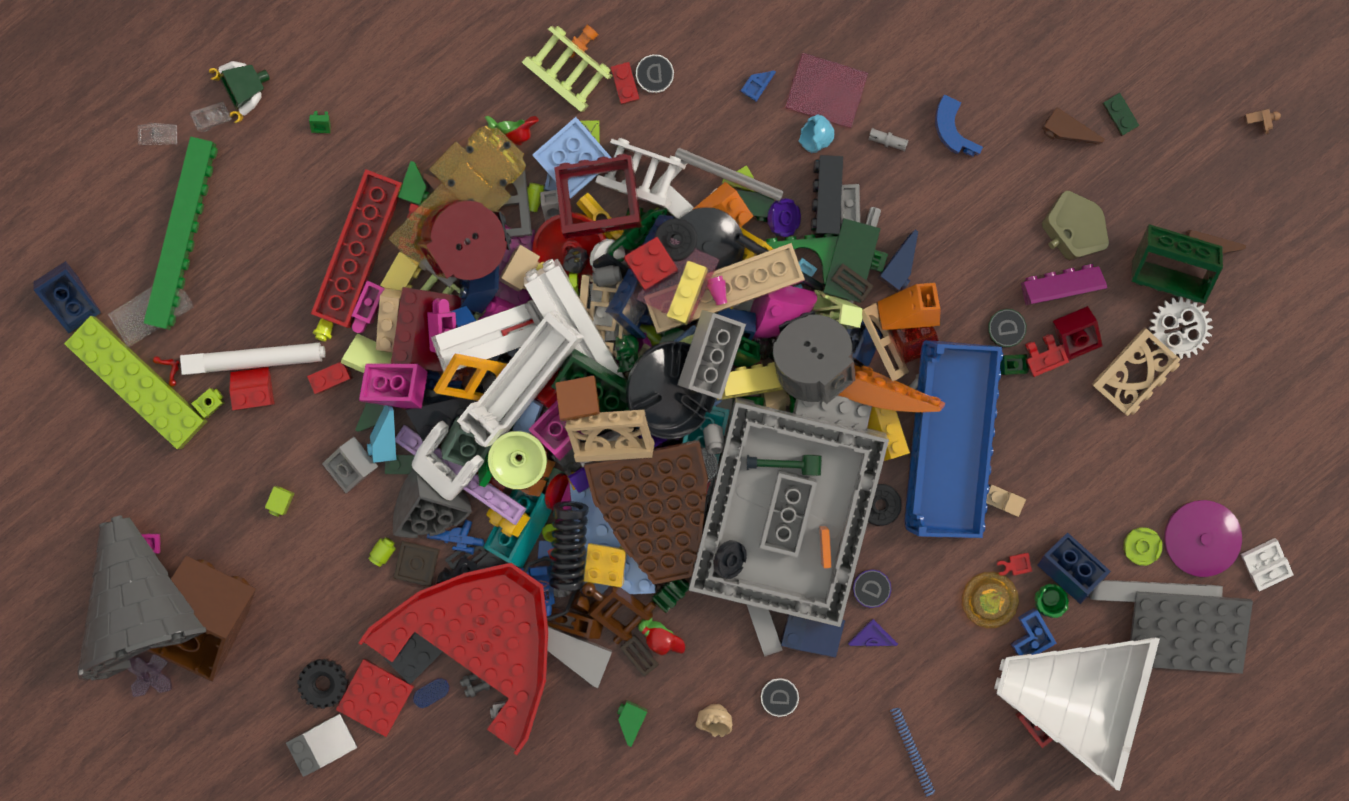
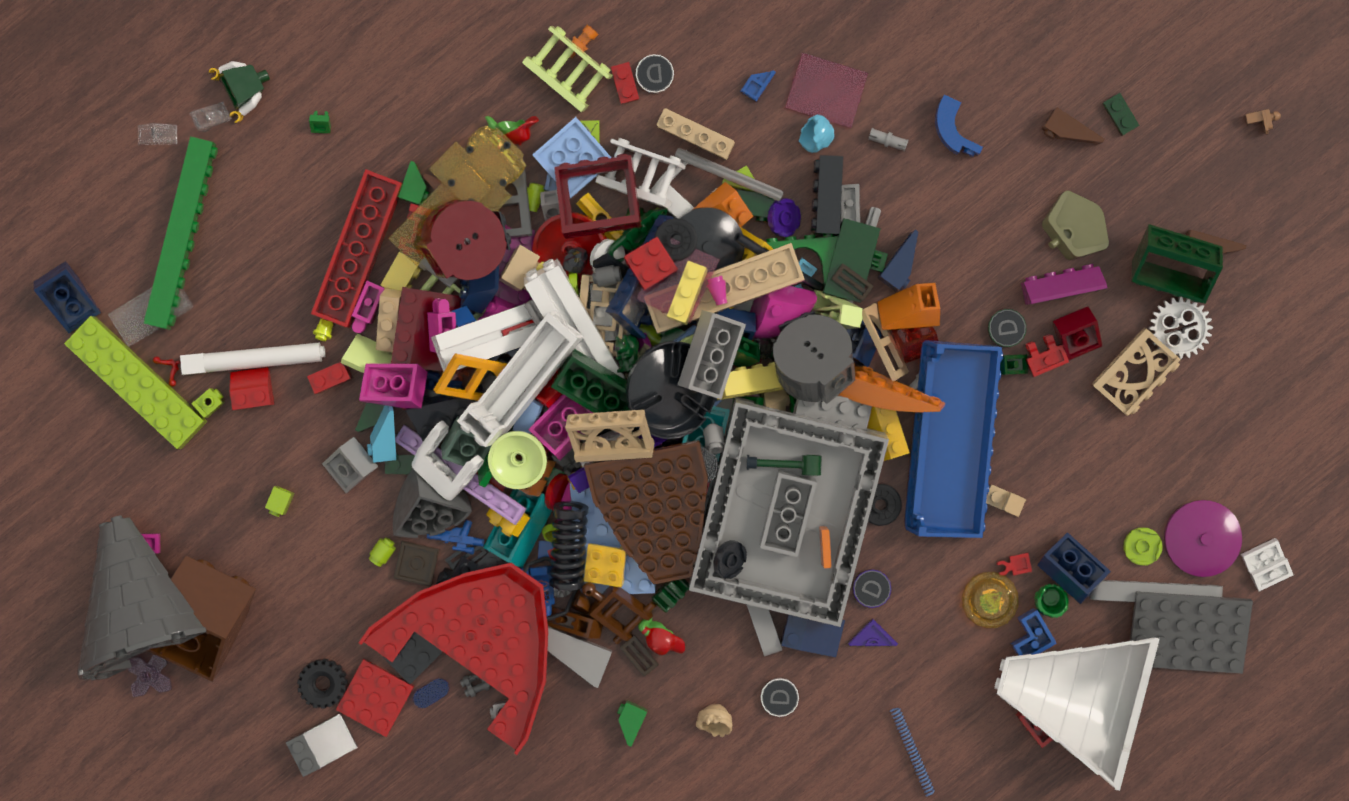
dark orange tile [555,376,600,422] -> none
none -> tan fence [657,108,735,160]

